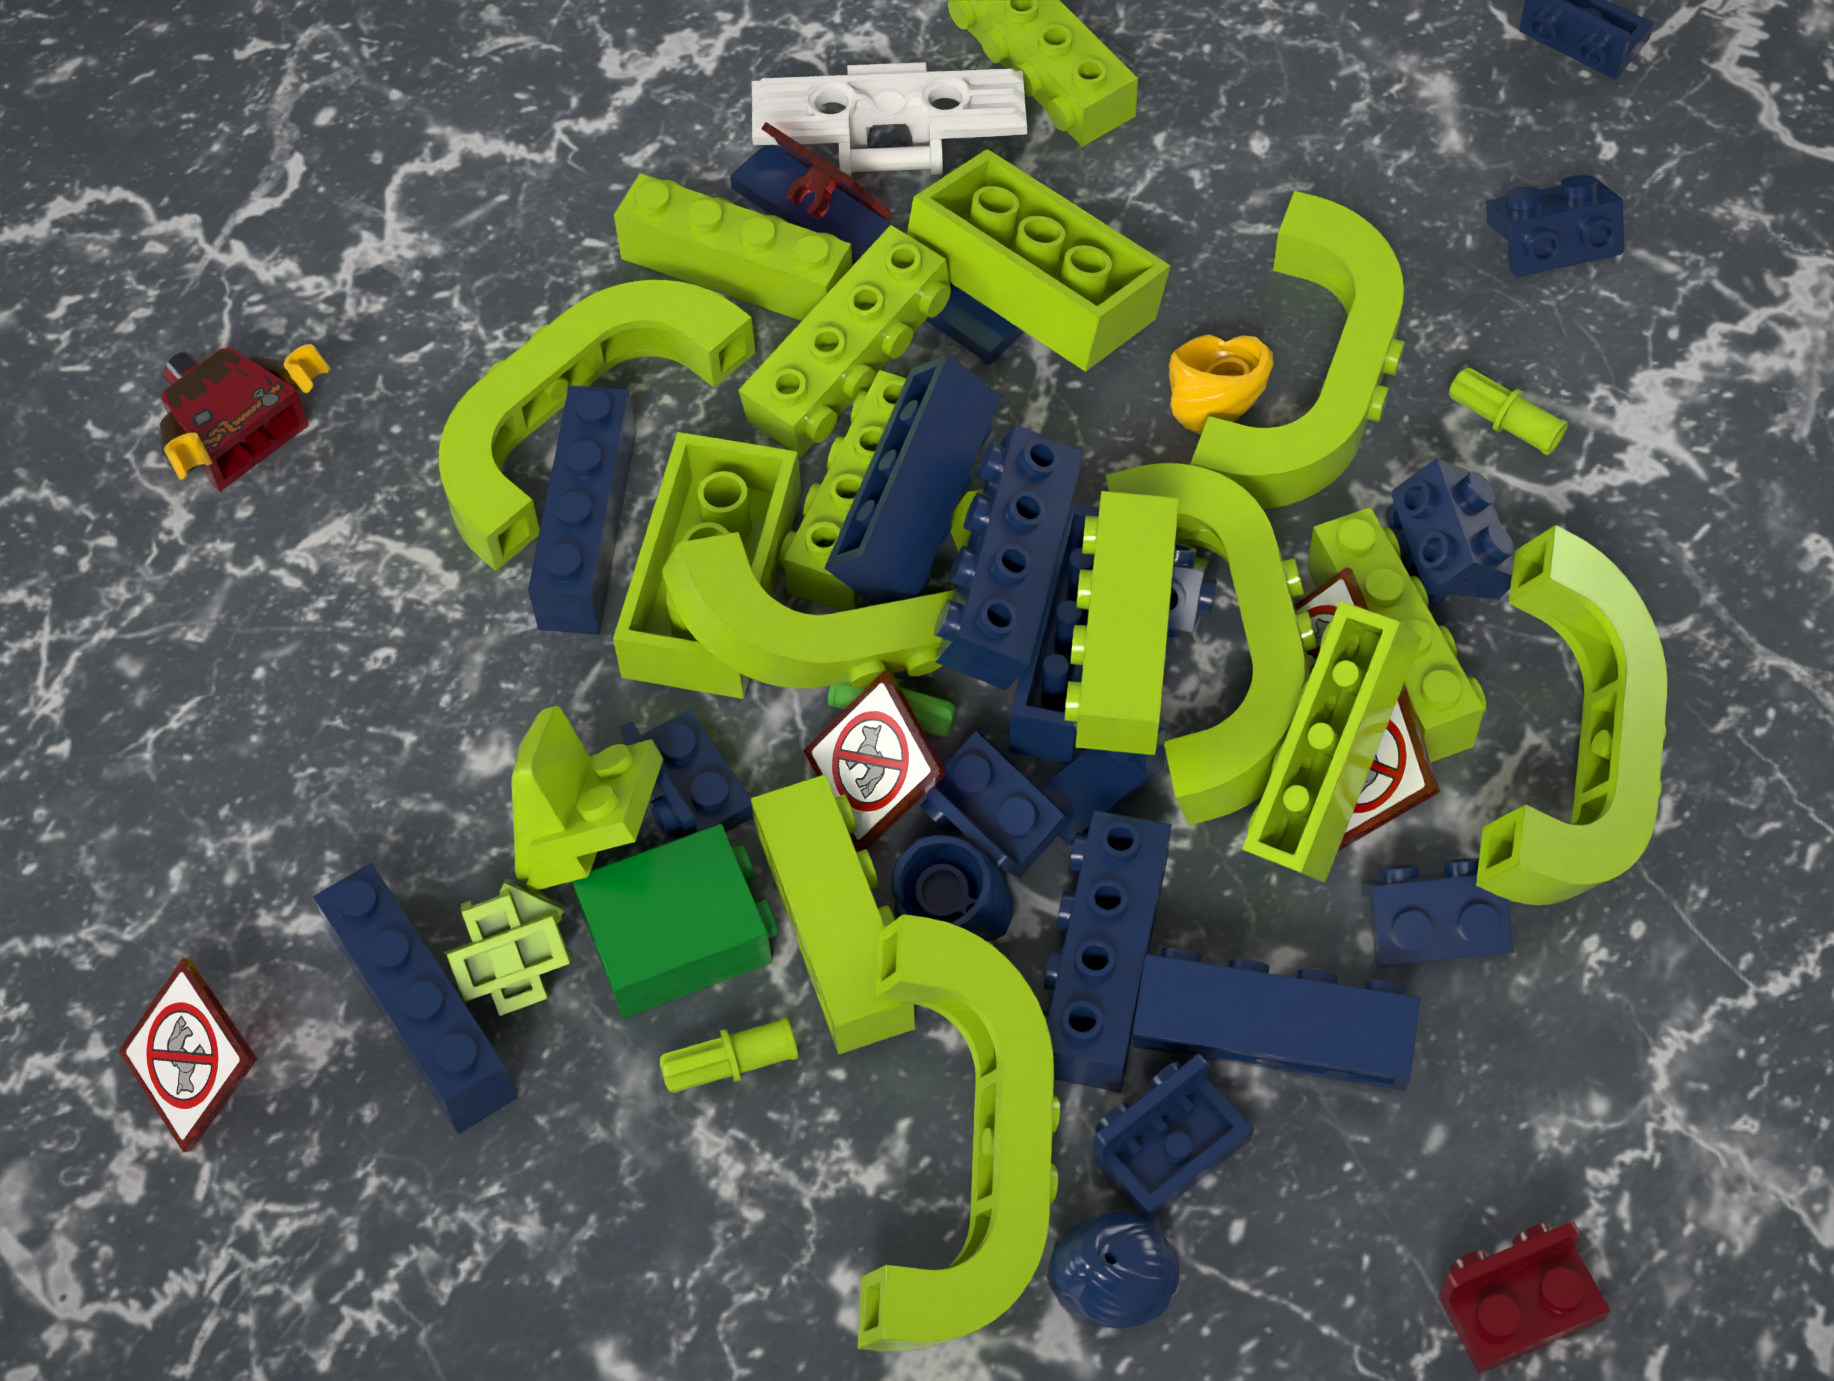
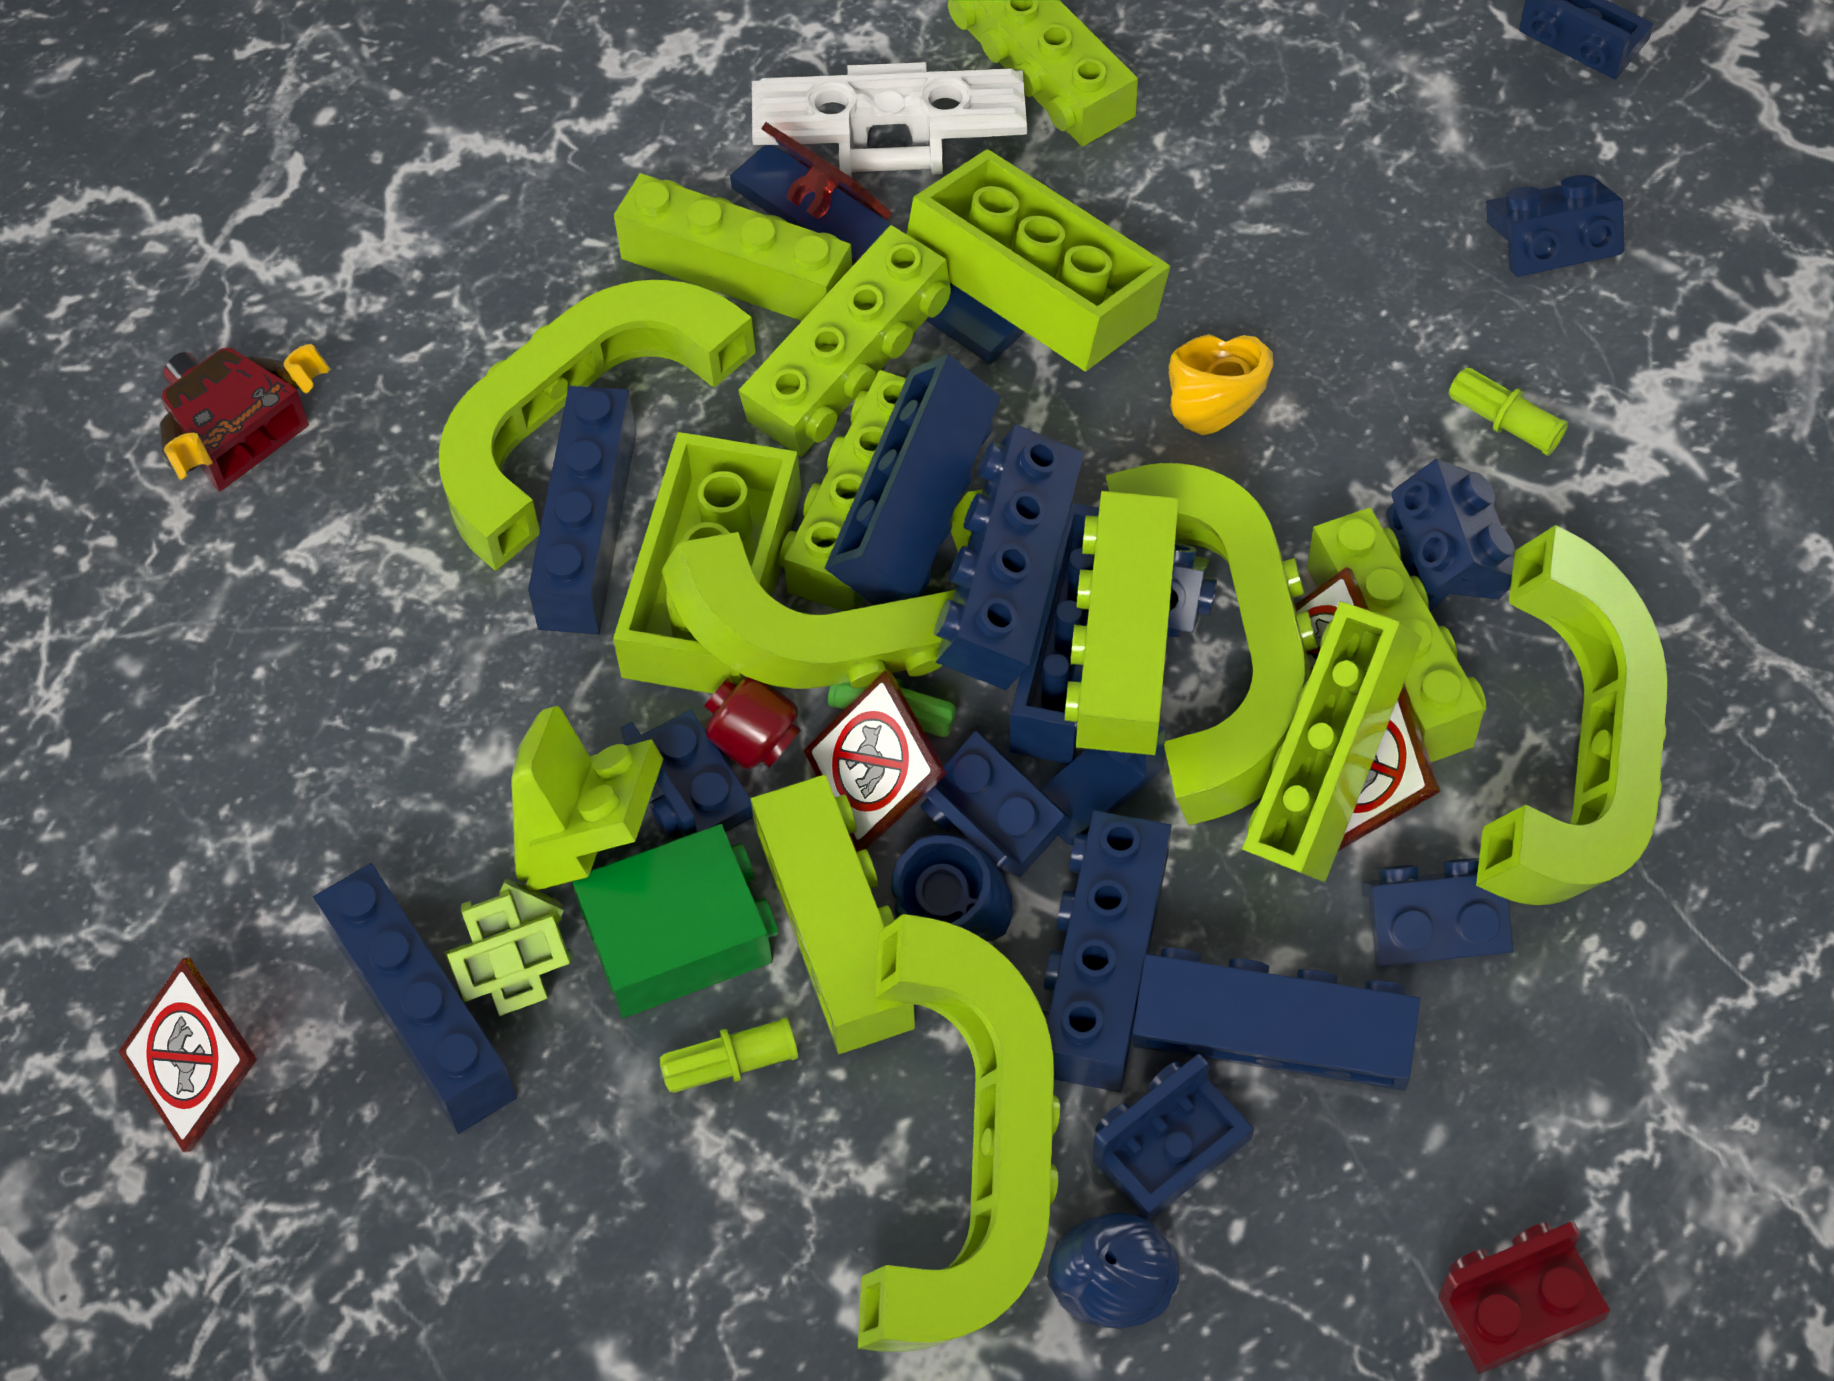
lime arch [1190,191,1405,509] -> none
none -> dark red head [704,677,801,769]

